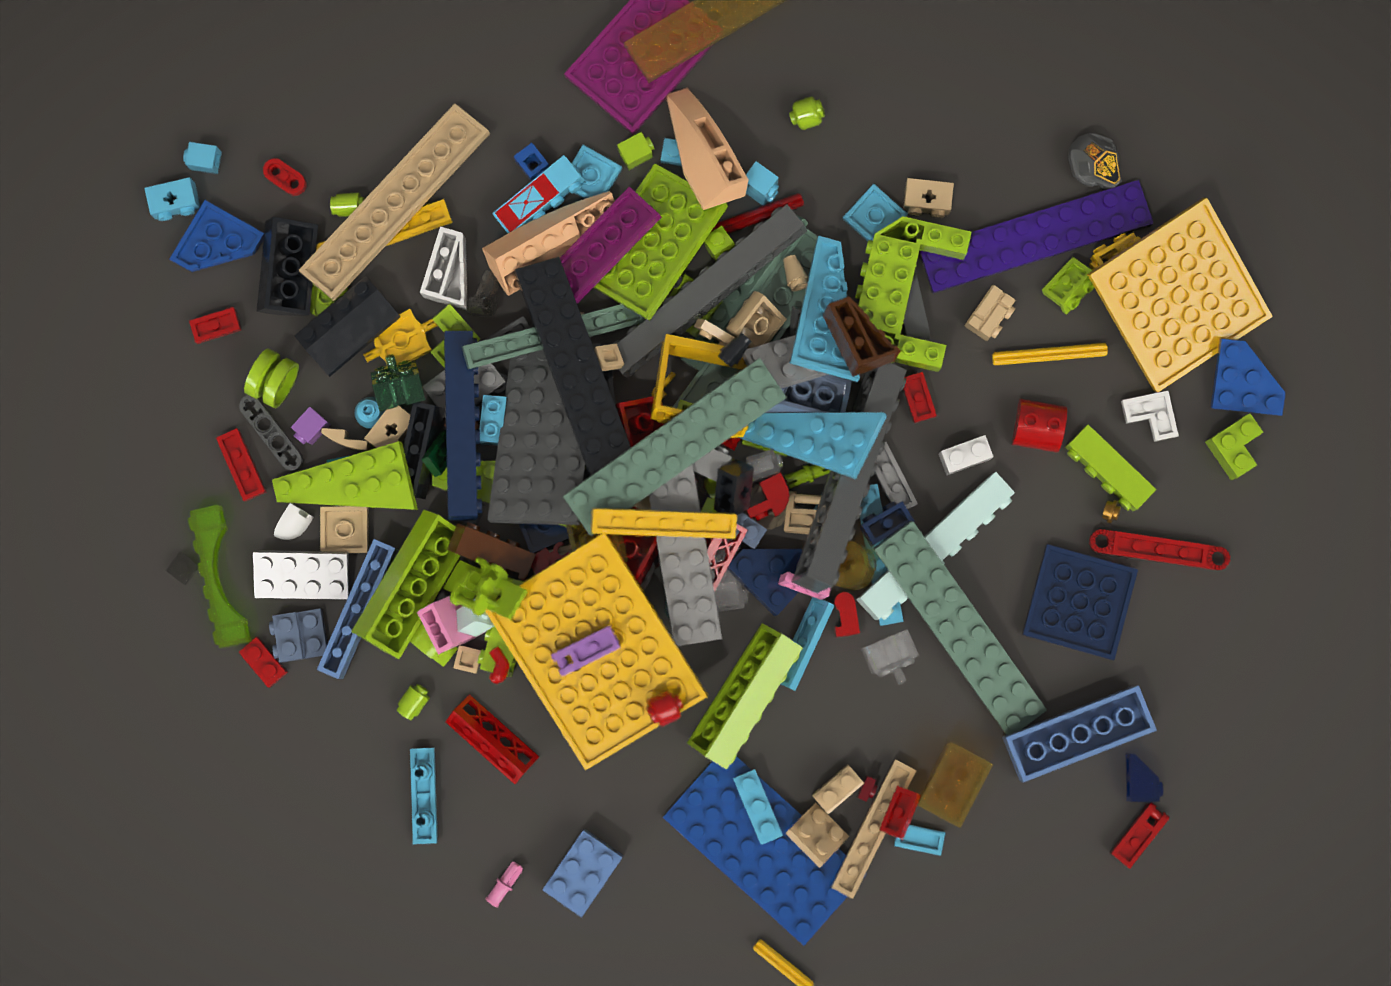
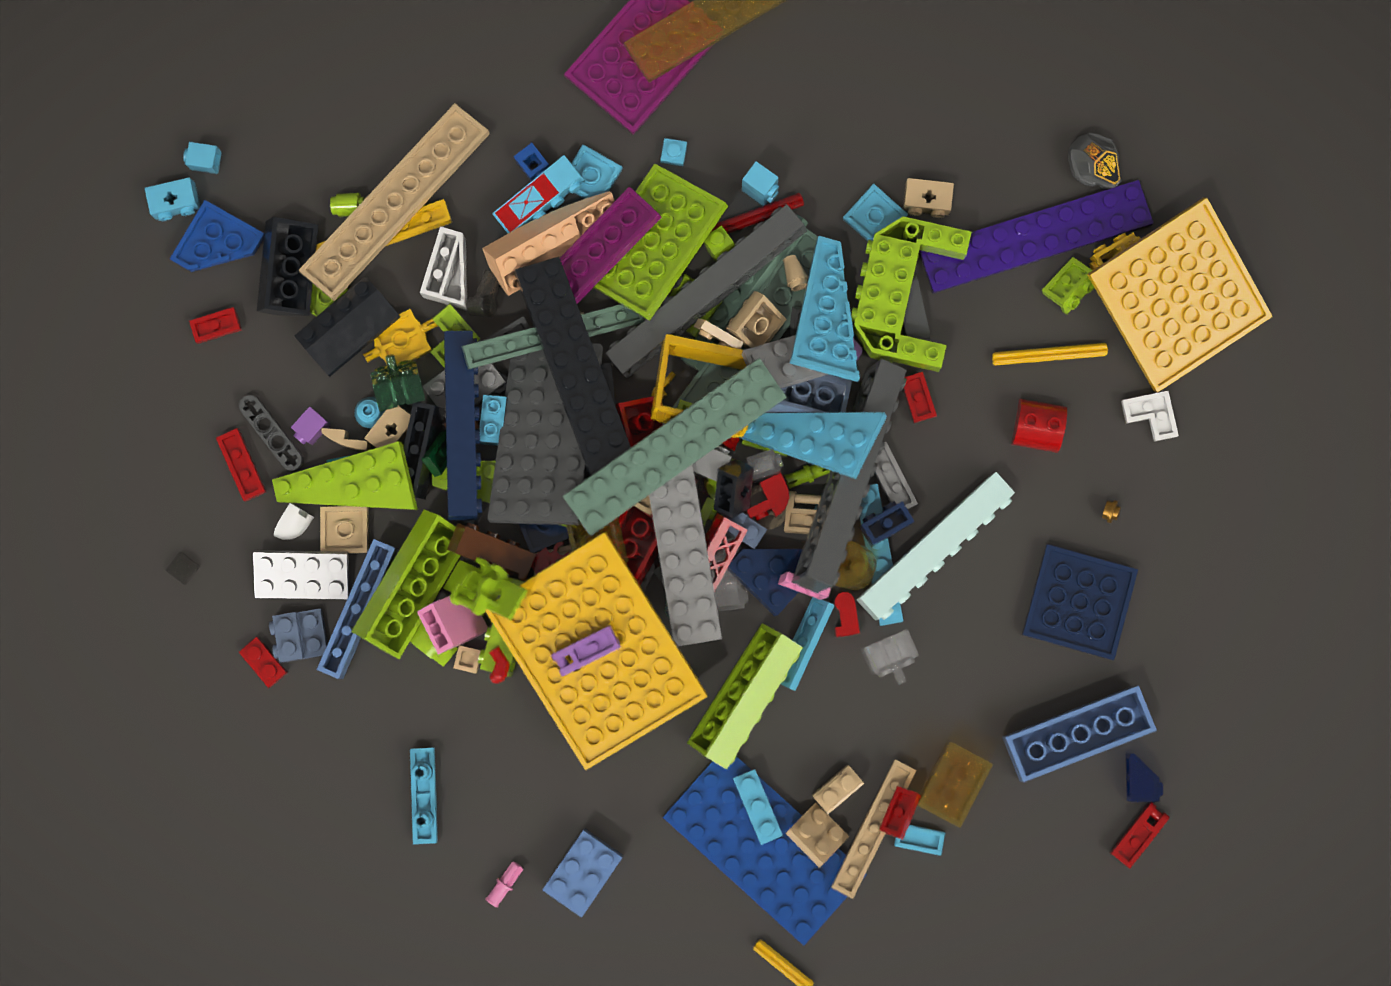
clear neon green arch [188,505,252,649] -> none
lime wheel [244,348,299,409] -> none
red plate [263,159,306,196] -> none
lime brick [396,684,430,720] -> none
red fence [445,694,539,784] -> none
light aqua brick [456,599,494,637] -> none
yellow plate [591,508,737,539] -> none
tan plate [594,344,624,371] -> none
lime brick [617,132,654,170] -> none
red head [645,690,683,727] -> none
light nougat wedge [666,88,748,210] -> none
black cone [718,333,752,368] -> none
lime head [789,96,825,130] -> none
reddish brown wedge [822,296,901,377] -> none
dark red plate [856,775,878,802] -> none
sand green plate [873,520,1047,735] -> none
white brick [938,435,993,476] -> none
tan brick [964,285,1016,341] -> none
lime brick [1065,425,1157,511] -> none
red plate [1089,529,1231,570] -> none
lime brick [1205,413,1264,480] -> none
blue plate [1211,338,1286,416] -> none

